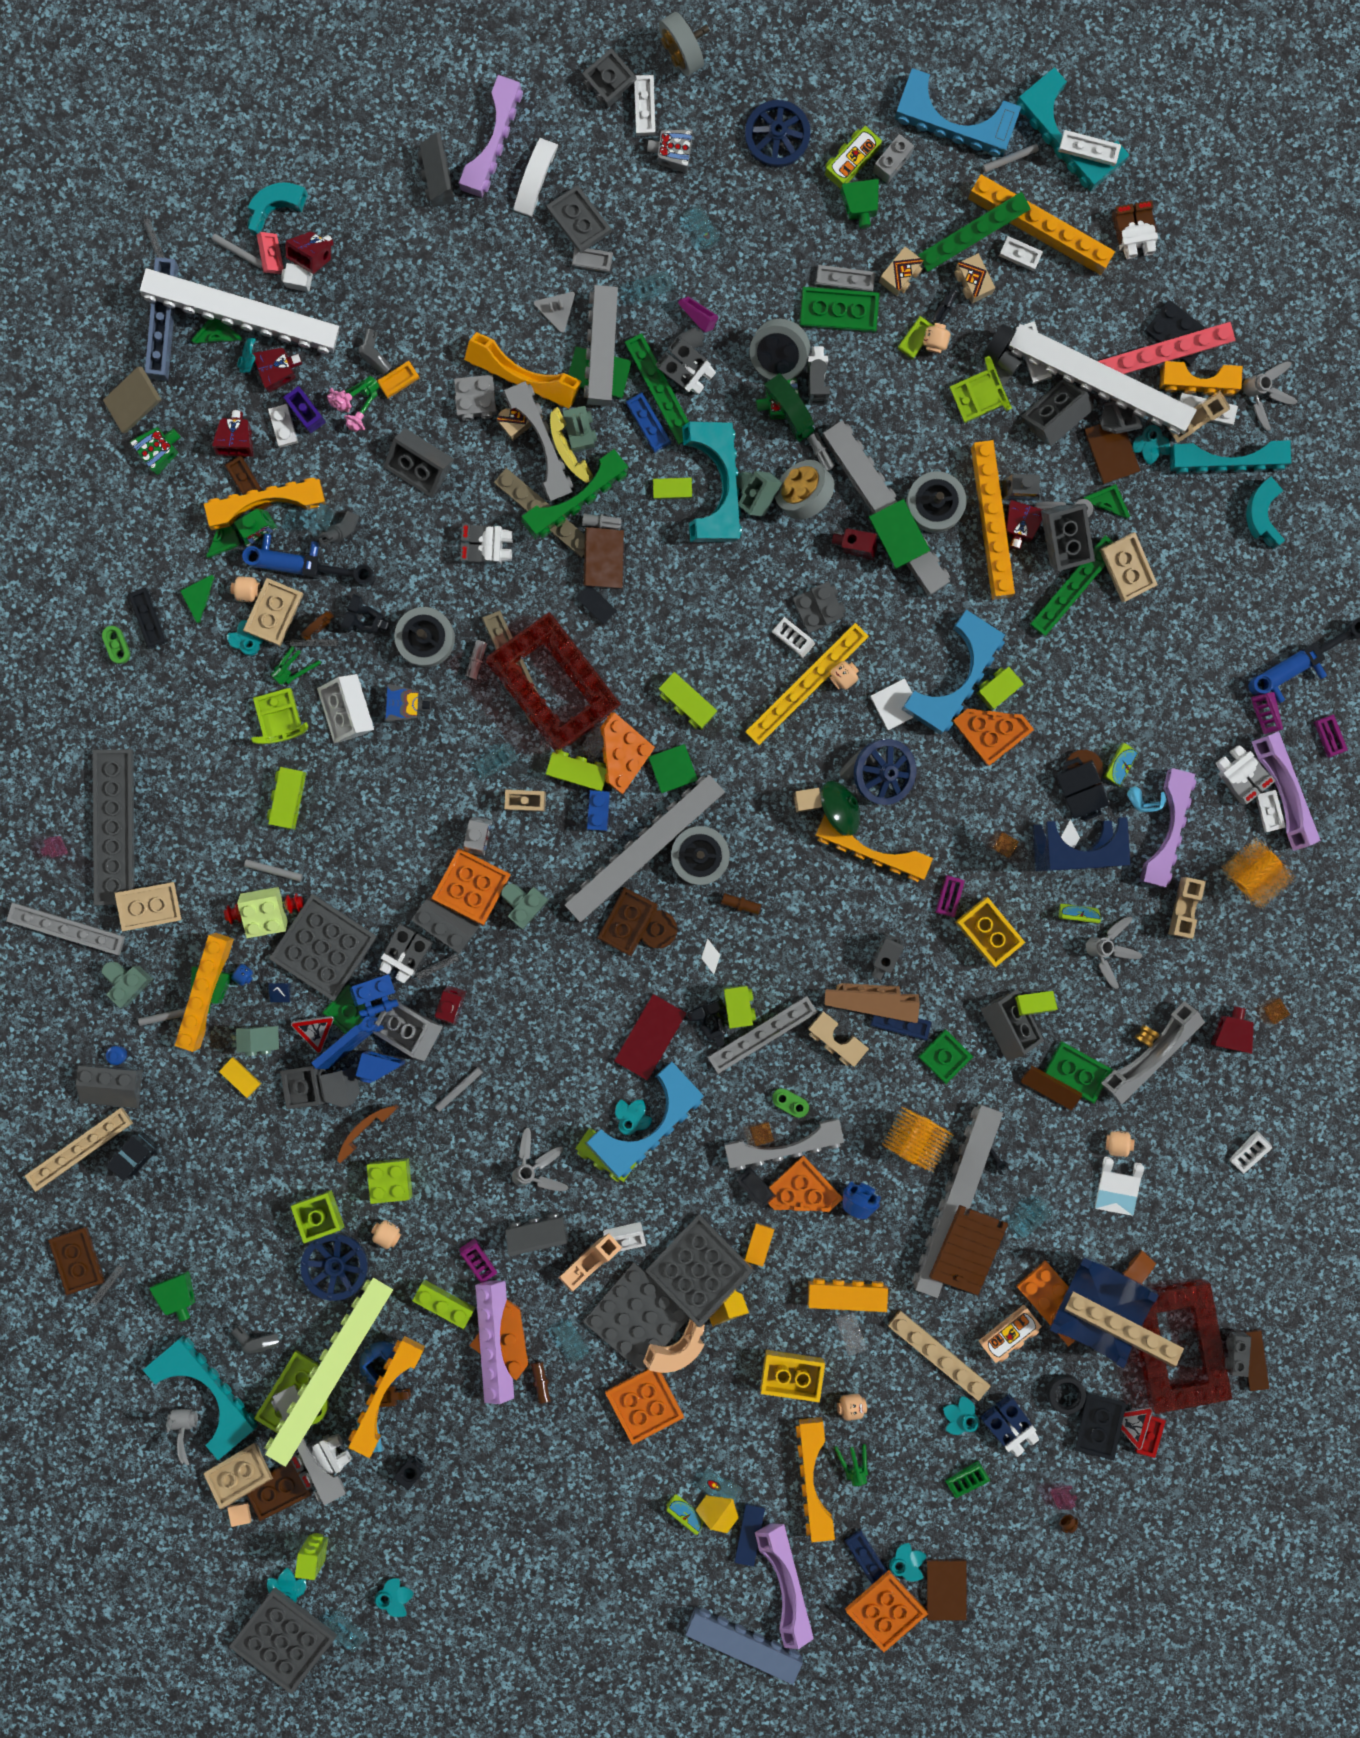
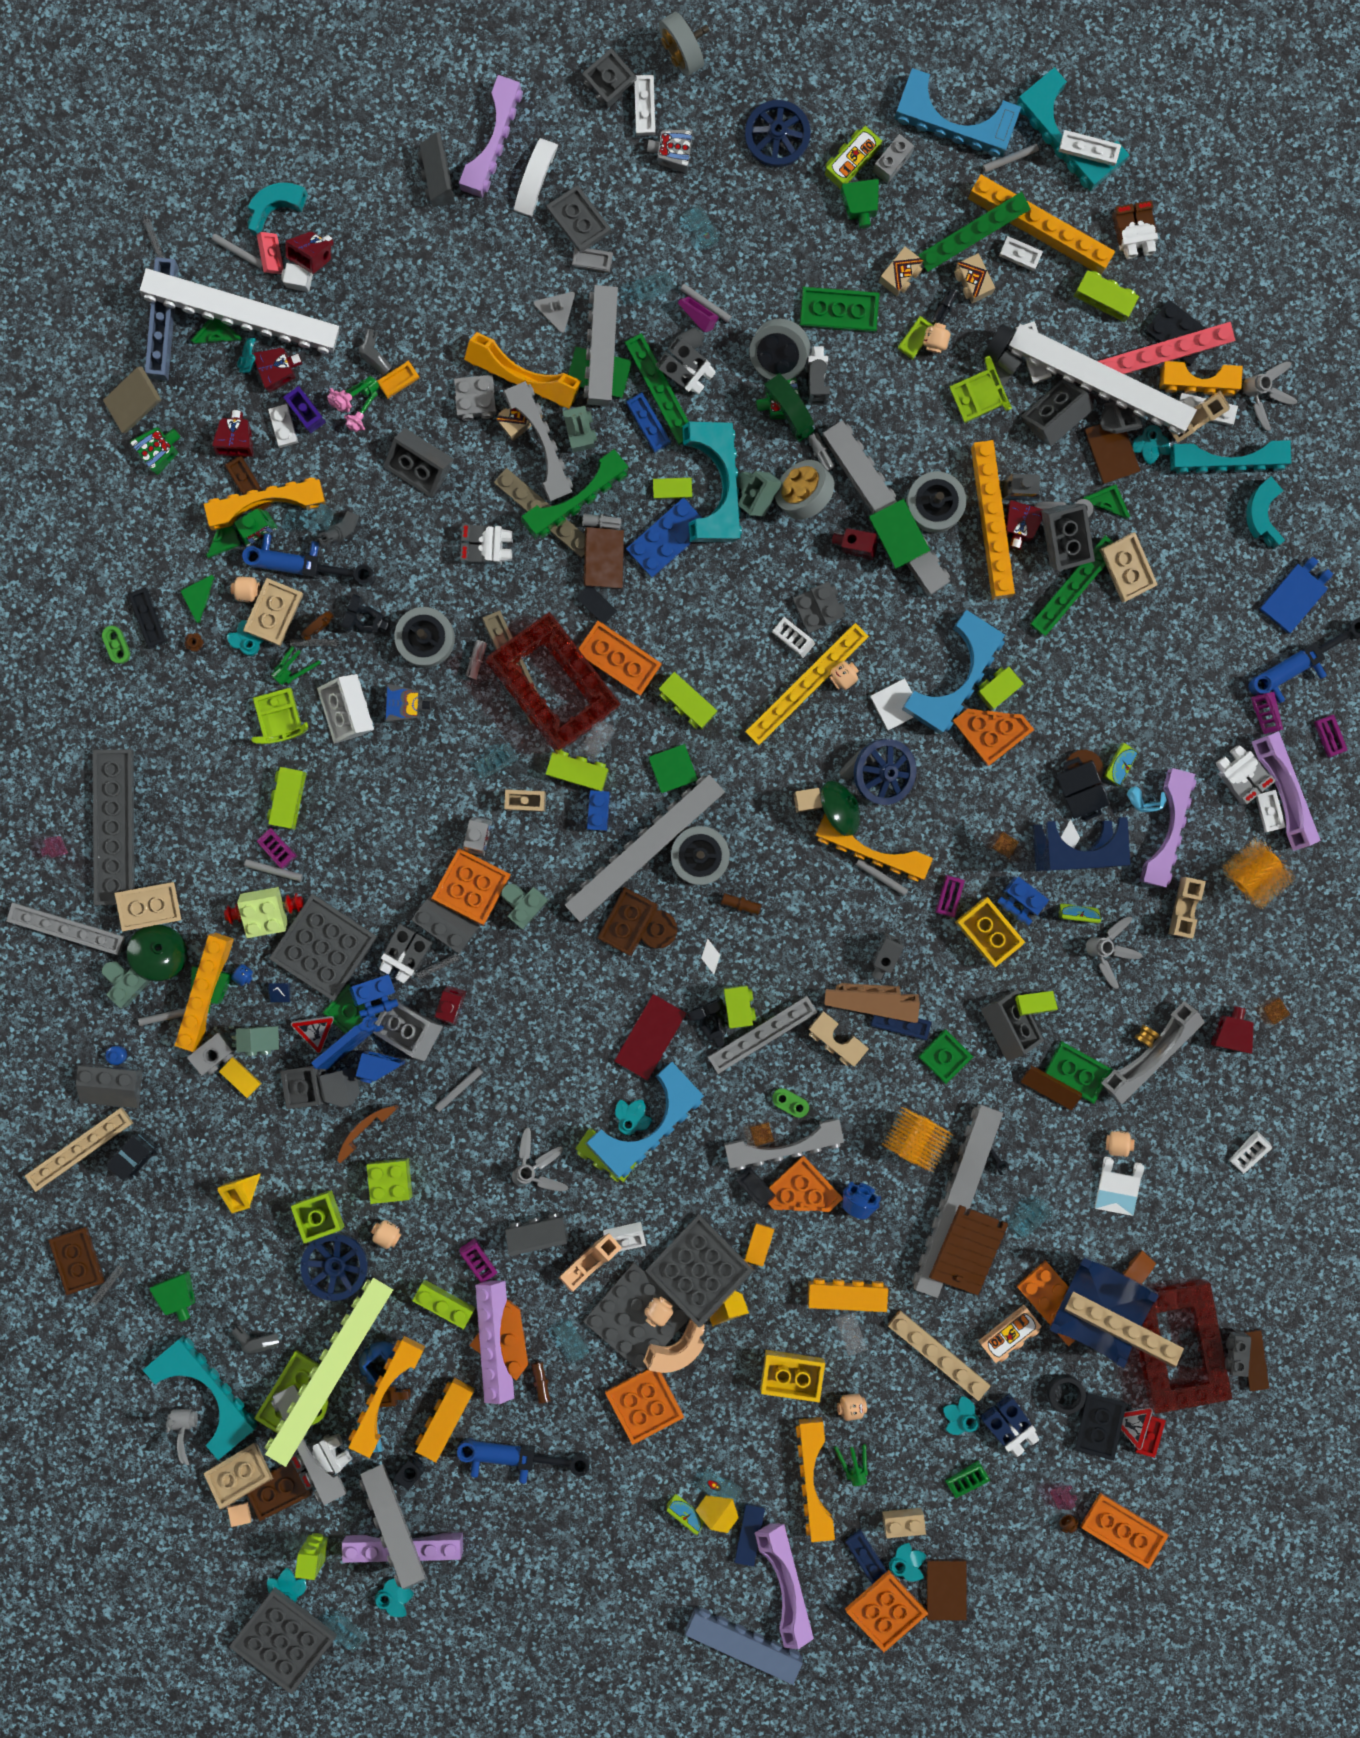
light yellow slope [550,407,594,483] -> none
orange plate [600,712,655,794] -> none
light grey tile [815,265,875,292] -> none
none -> dark green dish [127,925,187,981]
none -> reddish brown plate [184,633,204,652]
none -> light grey brick [187,1032,236,1076]
none -> yellow slope [218,1173,261,1213]
none -> magenta slope [257,828,297,869]
none -> lavender arch [342,1532,463,1563]
none -> light grey brick [359,1464,427,1590]
none -> light orange brick [415,1377,475,1463]
none -> blue piece [457,1438,590,1484]
none -> orange plate [576,621,662,696]
none -> blue plate [626,498,702,578]
none -> light nougat head [644,1297,673,1327]
none -> light grey bar [680,284,732,323]
none -> light grey bar [855,858,908,896]
none -> tan brick [882,1508,926,1538]
none -> blue brick [997,876,1049,926]
none -> lime brick [1073,270,1139,323]
none -> orange plate [1080,1493,1169,1569]
none -> blue tile [1259,557,1333,634]

